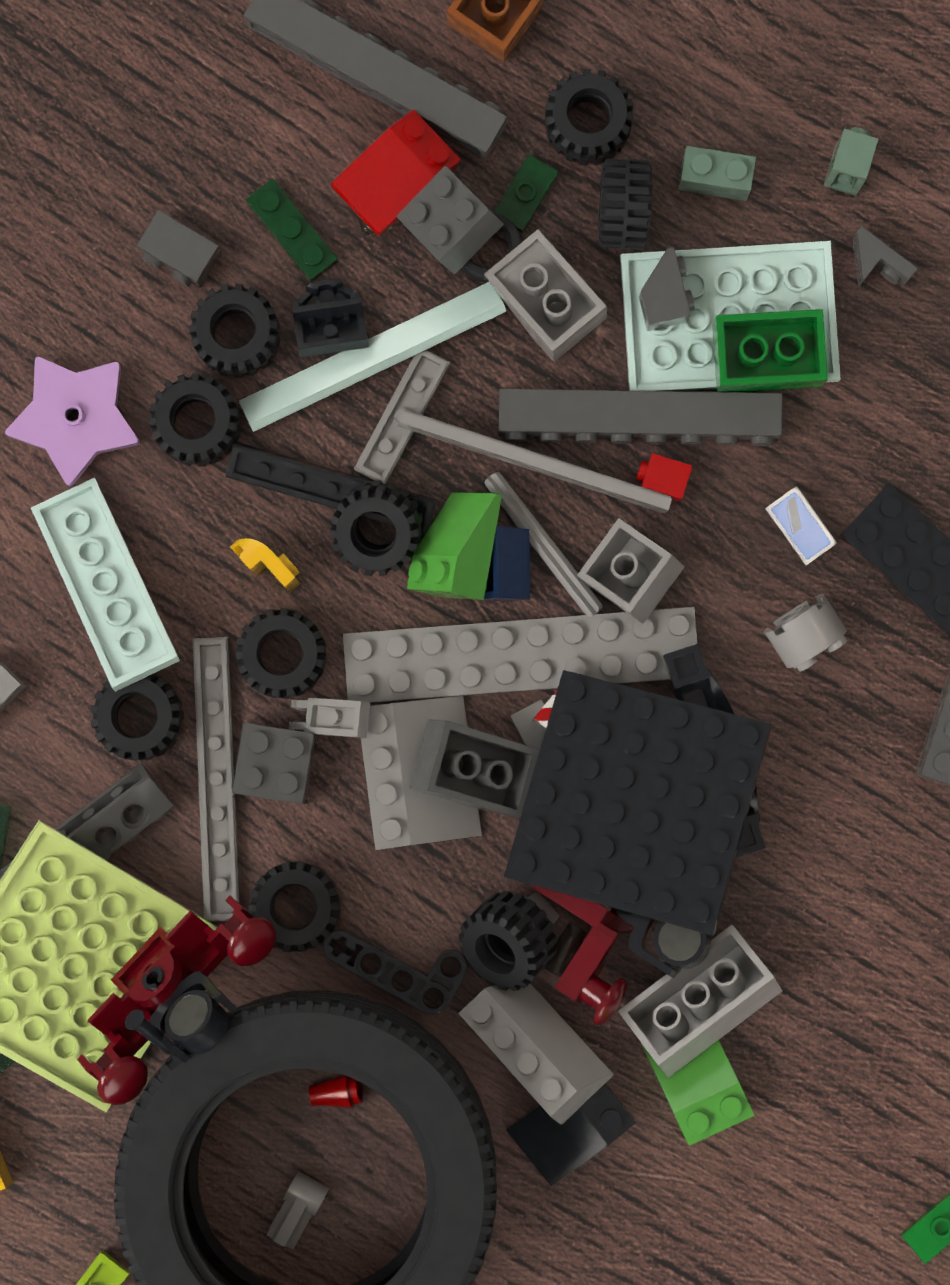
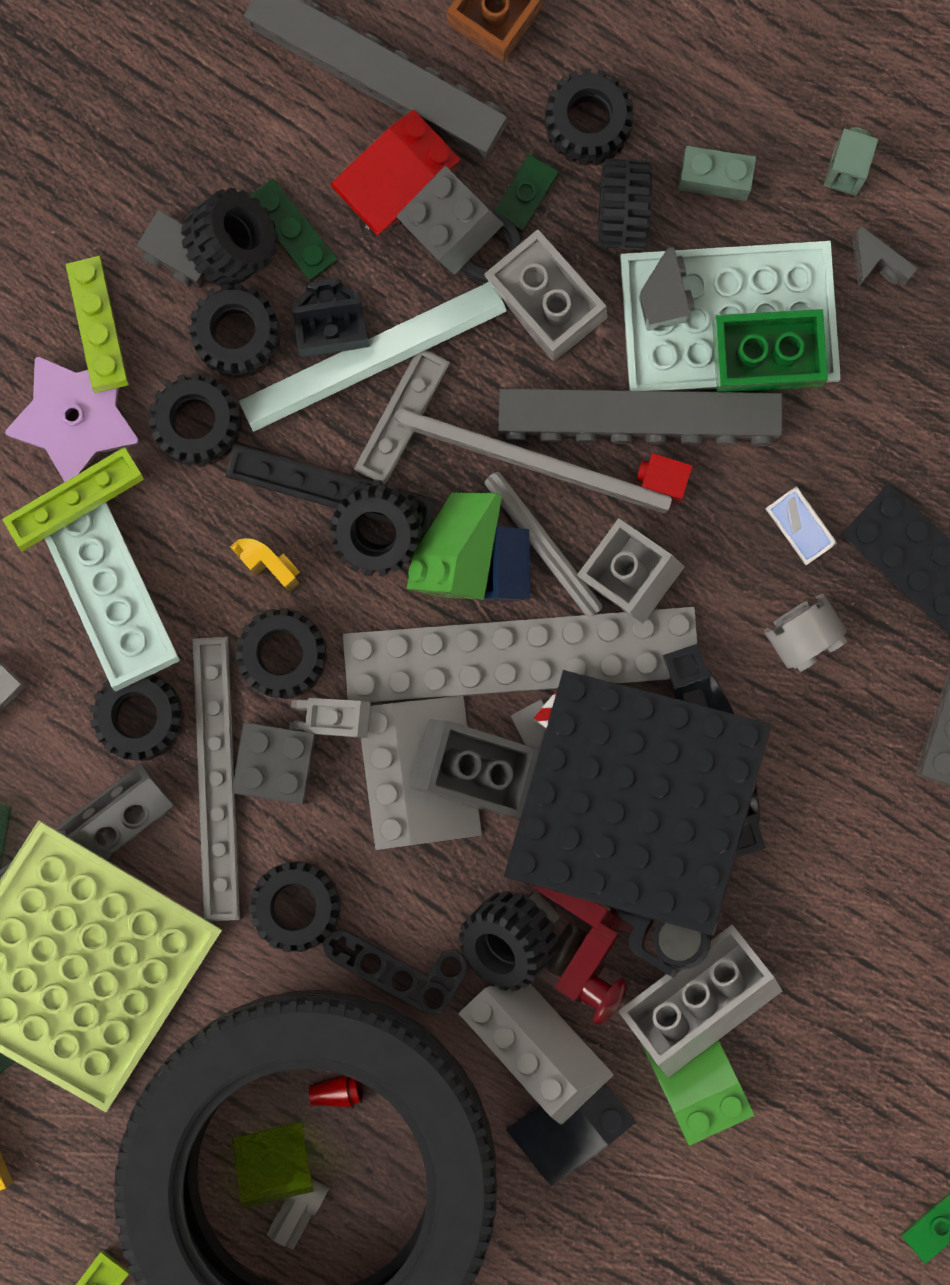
dark red piece [77,895,276,1105] -> none
none -> lime plate [2,447,144,552]
none -> lime plate [66,256,129,393]
none -> black tyre [181,188,279,286]
none -> clear neon green tile [232,1122,314,1208]

